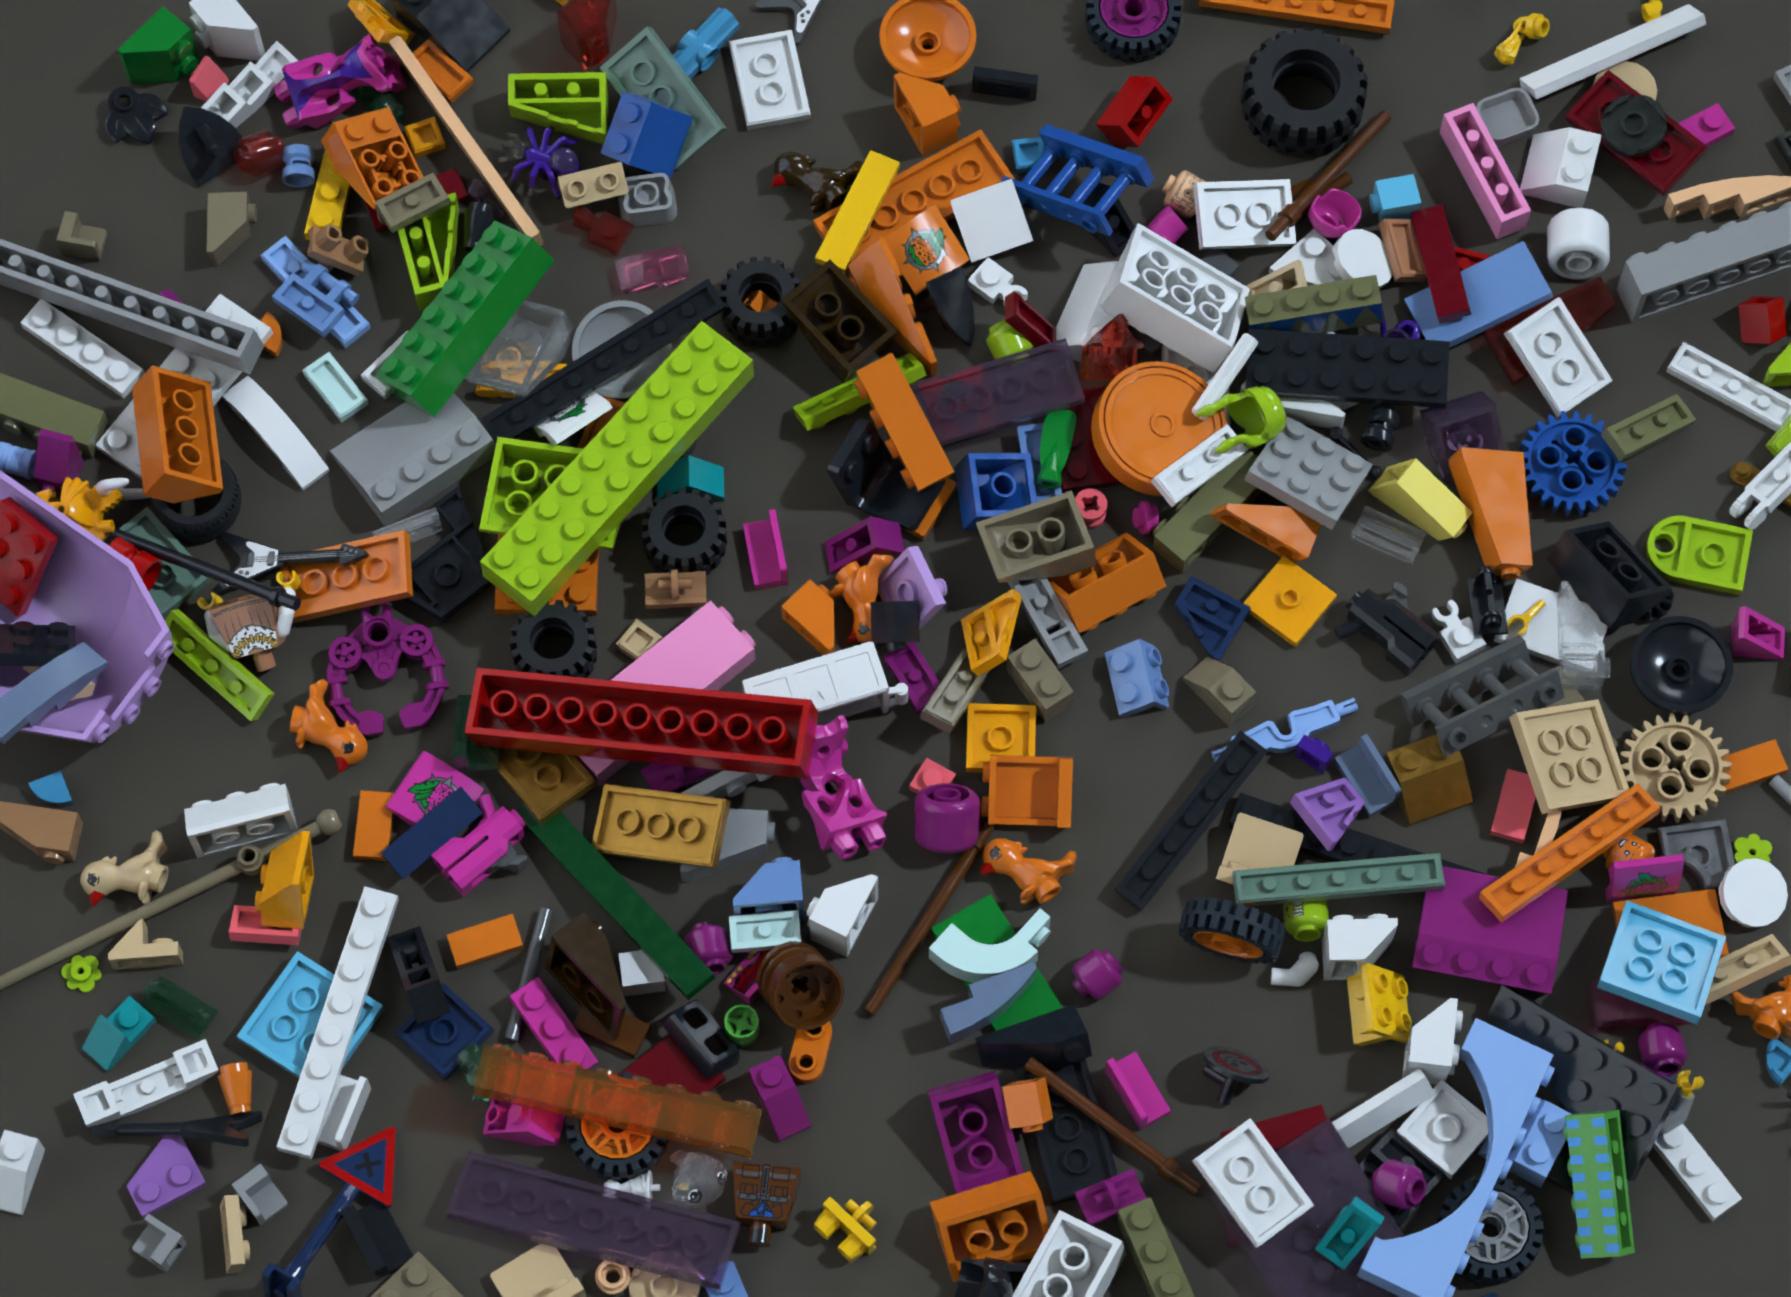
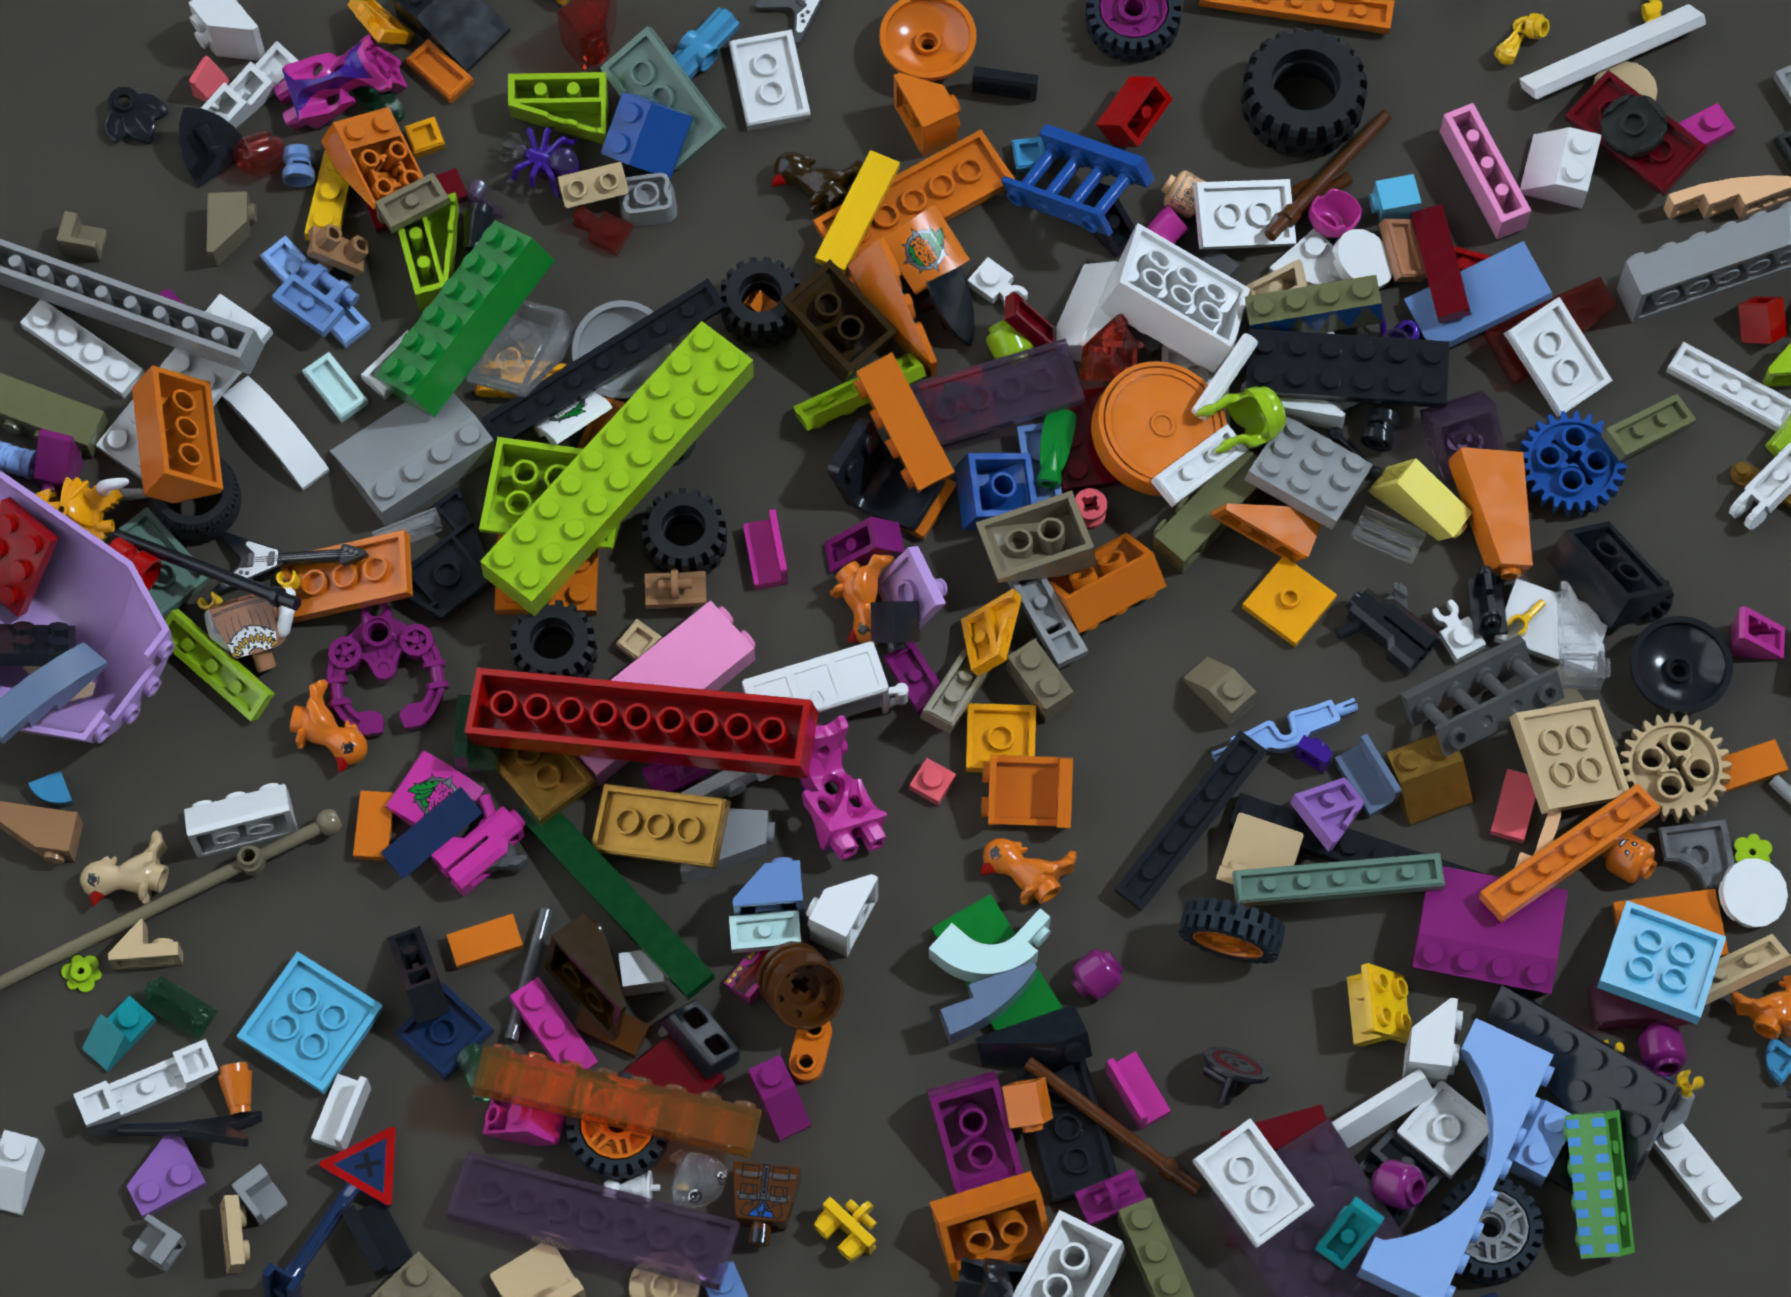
green slope [117,6,200,84] -> none
coral plate [229,905,302,945] -> none
light orange slope [255,831,315,929] -> none
orange tile [261,311,282,357] -> none
white plate [276,886,399,1160] -> none
light nougat tile [389,35,543,246] -> none
light nougat plate [595,1259,631,1295] -> none
clear pink slope [615,246,690,294] -> none
teal slope [657,455,725,501] -> none
magenta head [684,922,733,975] -> none
bright green wheel [724,1004,760,1048] -> none
orange slope [781,579,835,656] -> none
reddish brown bar [863,822,994,1017] -> none
magenta head [914,783,980,855] -> none
white tile [950,179,1034,263] -> none
medium blue bracket [1104,639,1169,718] -> none
dark pink plate [1132,501,1159,535] -> none
dark blue wing [1174,576,1251,662] -> none
white arm [1270,952,1319,987] -> none
lime head [1283,900,1329,942] -> none
white slope [1321,914,1398,980] -> none
light grey piece [1476,88,1540,147] -> none
white head [1547,207,1610,280] -> none
dark pink slope [1605,854,1684,903] -> none
lime tile [1646,516,1753,596] -> none

